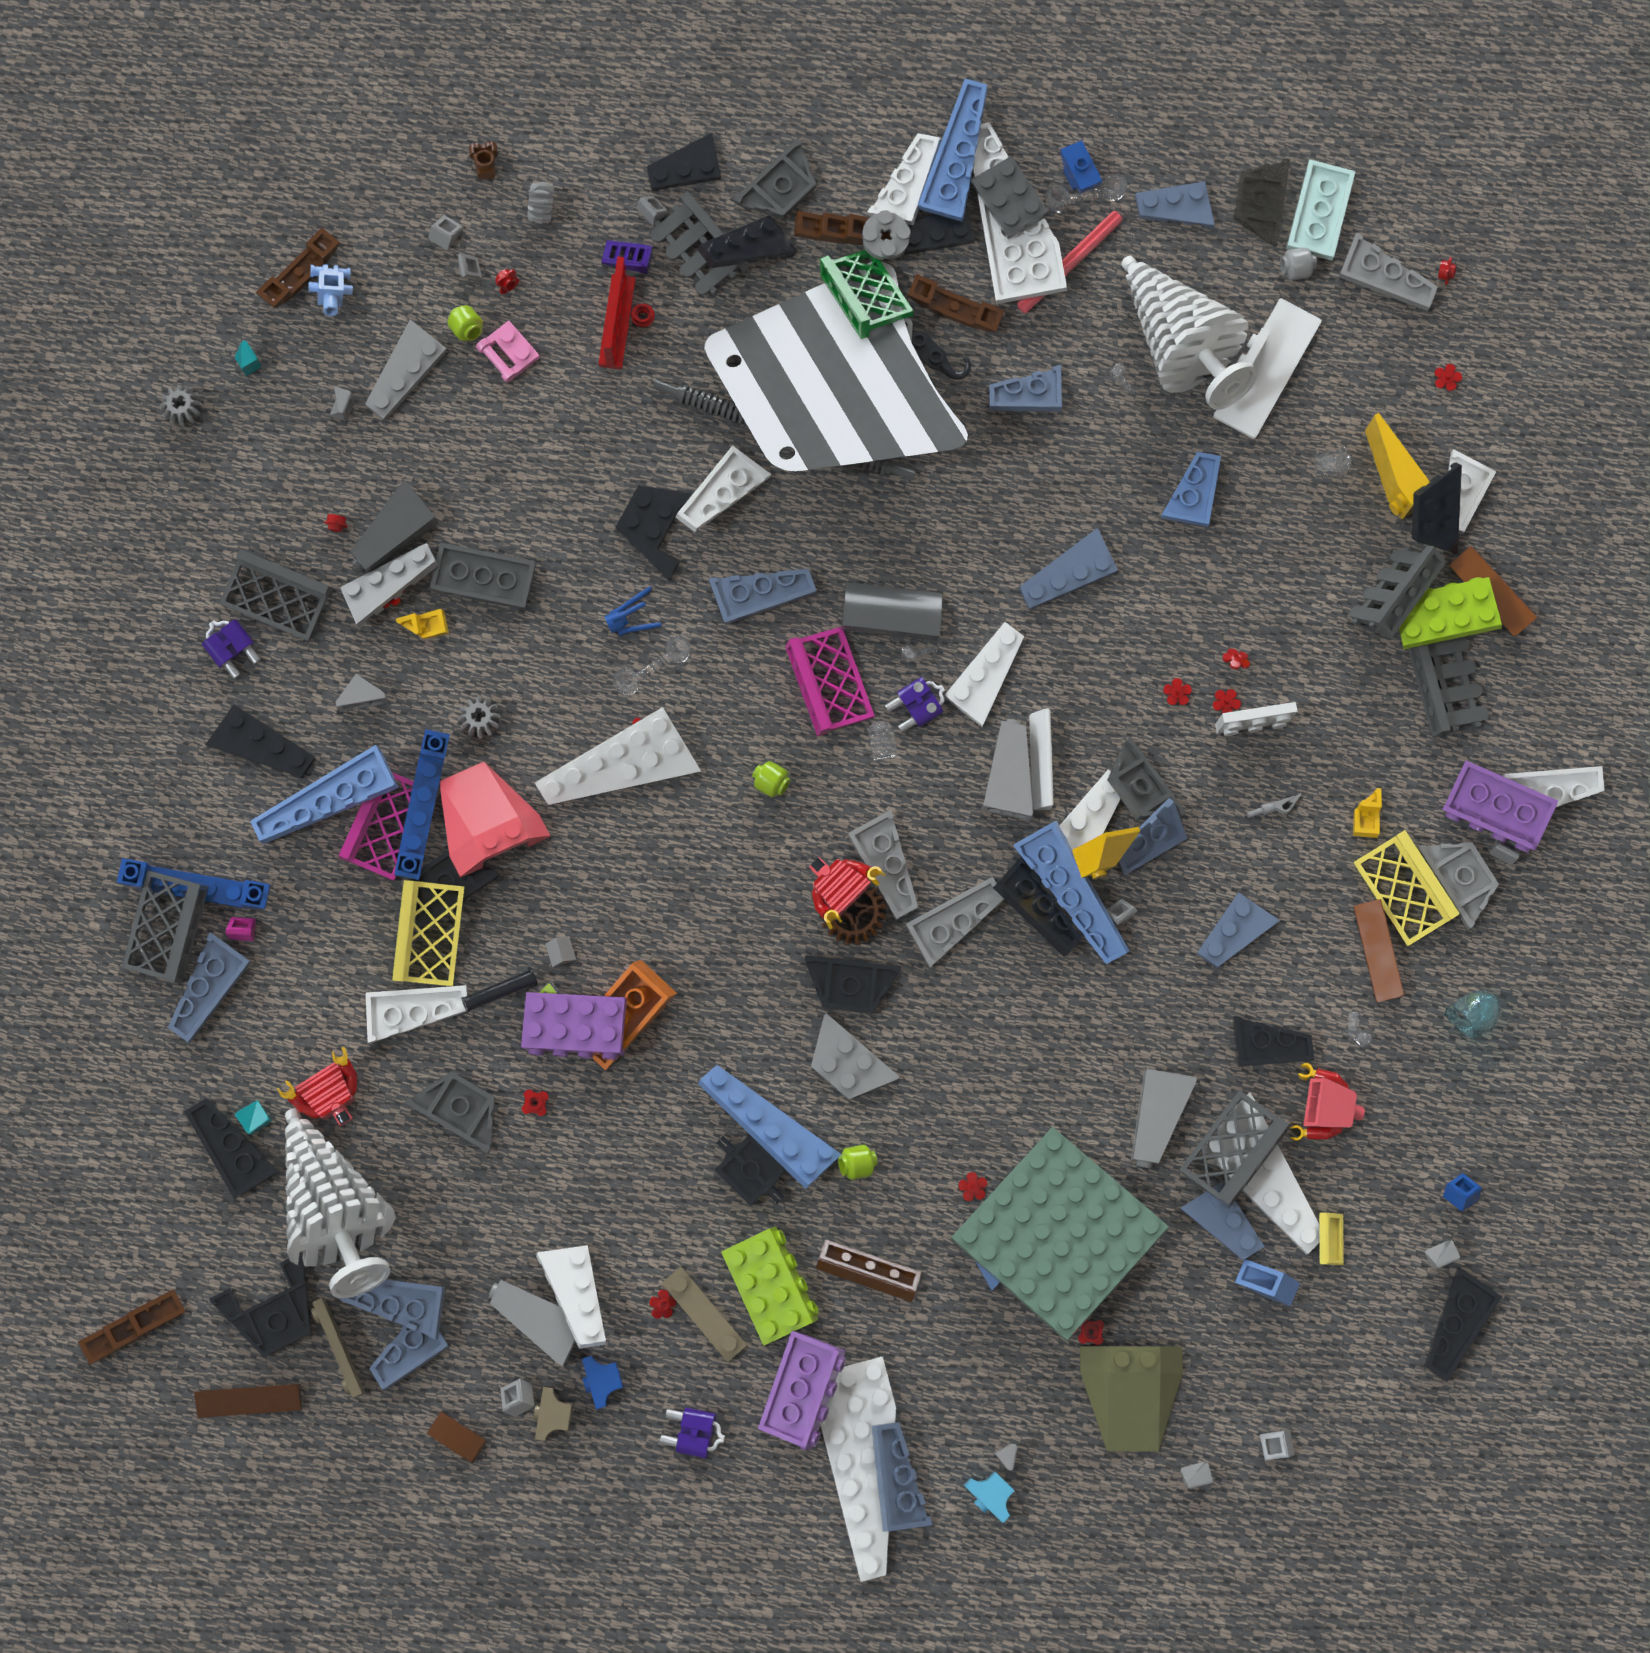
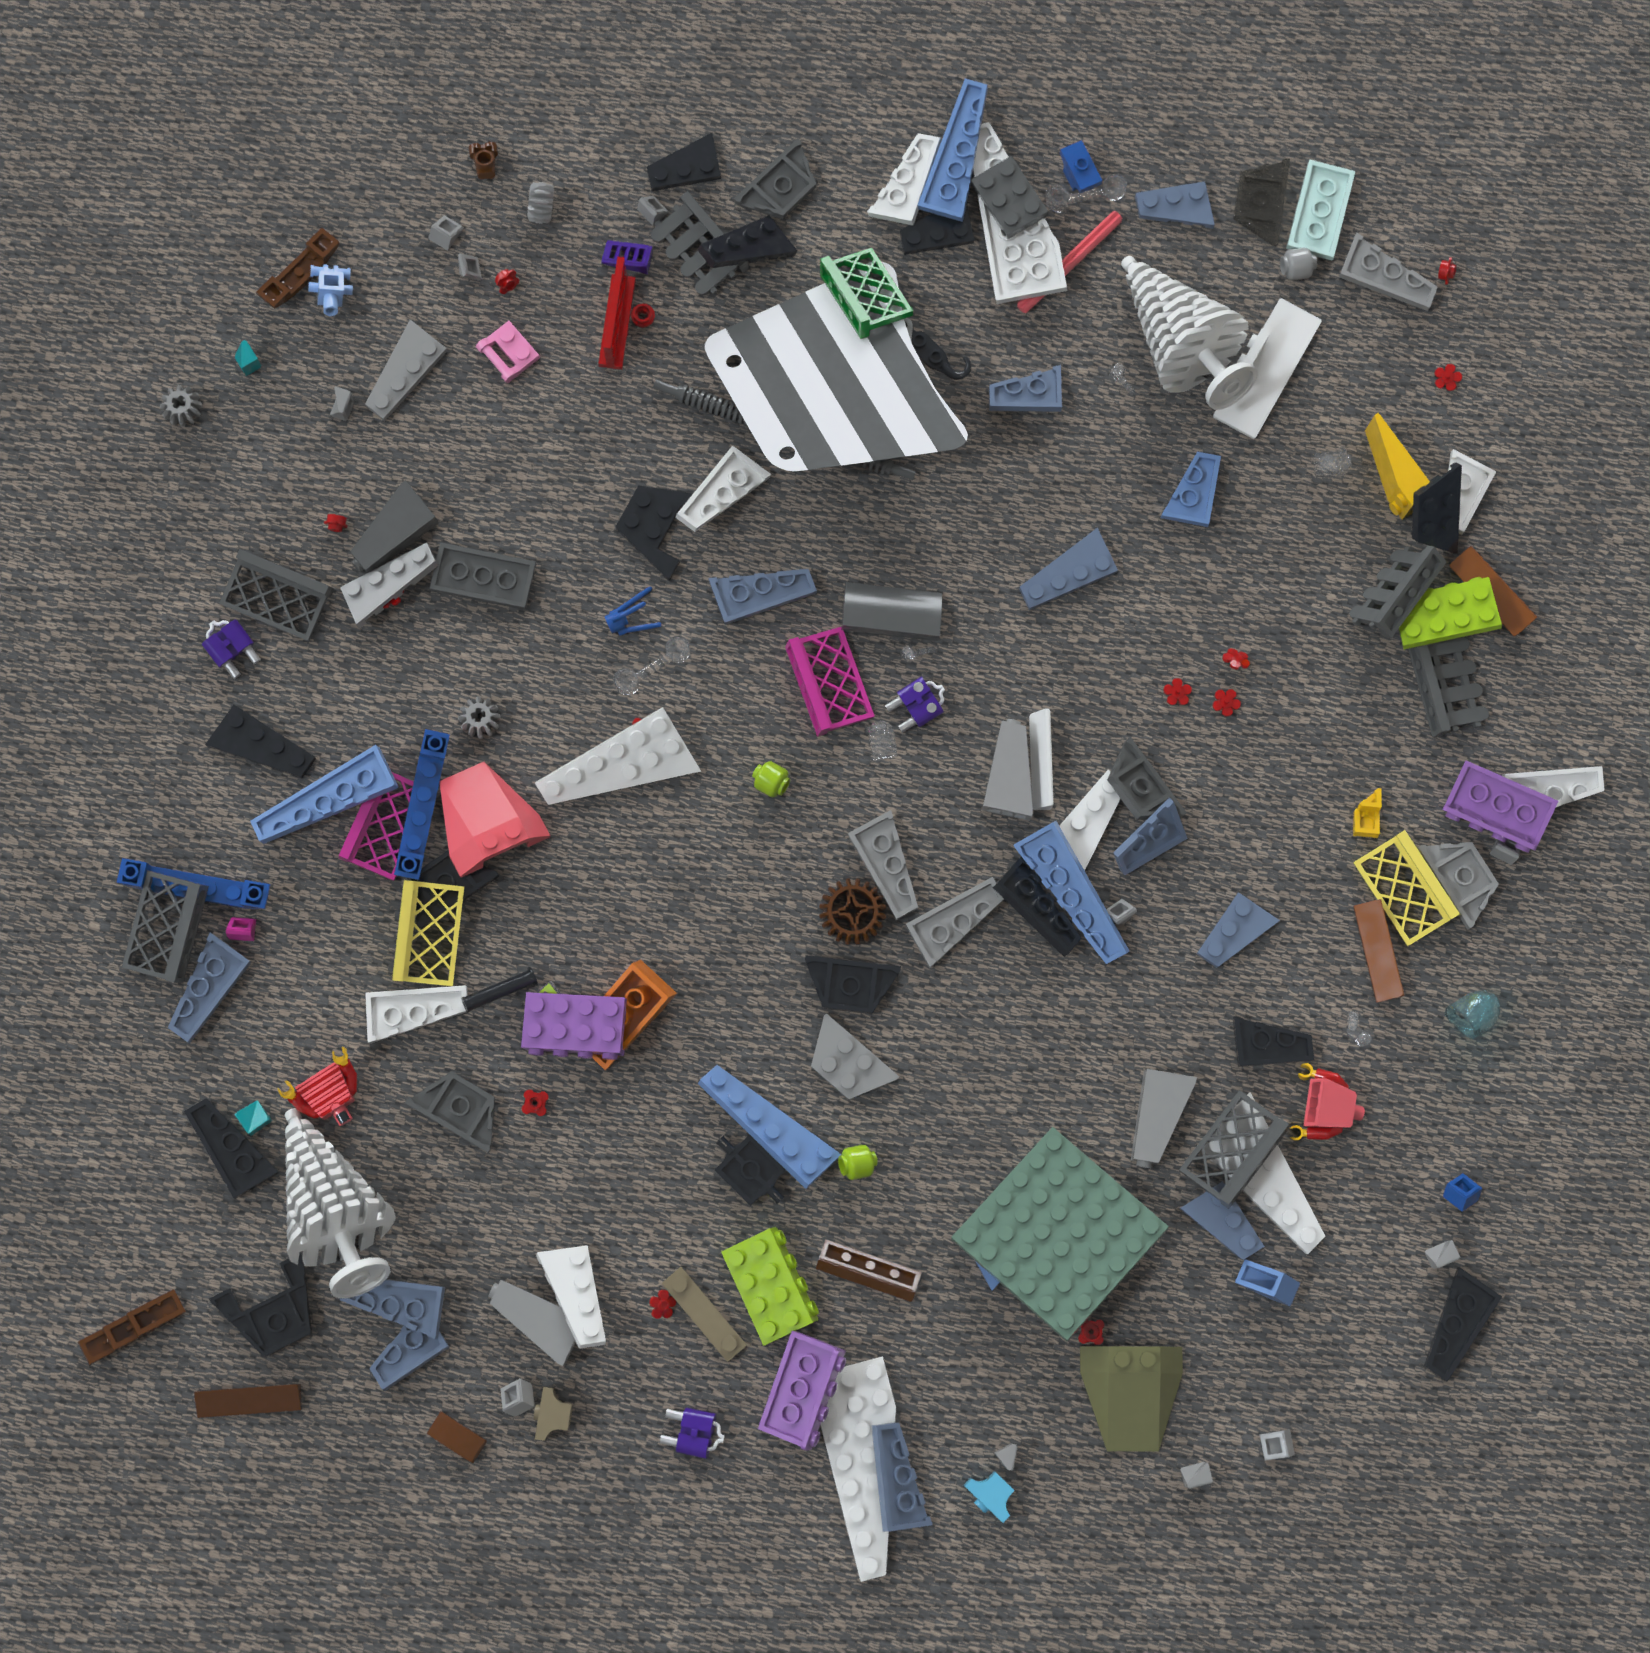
dark tan plate [311,1298,365,1398] -> none
light grey slope [336,674,388,712] -> none
yellow slope [396,609,449,639] -> none
lime head [447,305,483,341] -> none
light grey slope [545,936,576,968] -> none
blue brick [582,1356,624,1409] -> none
reddish brown slope [794,211,892,245] -> none
torso [809,857,886,929] -> none
light grey plate [862,210,910,260] -> none
reddish brown slope [907,274,1004,333] -> none
white wing [944,622,1024,727] -> none
red plant [958,1172,987,1201] -> none
yellow slope [1072,827,1140,880] -> none
white plate [1215,702,1298,736] -> none
light grey hand [1246,793,1302,818] -> none
light yellow tile [1319,1213,1344,1265] -> none

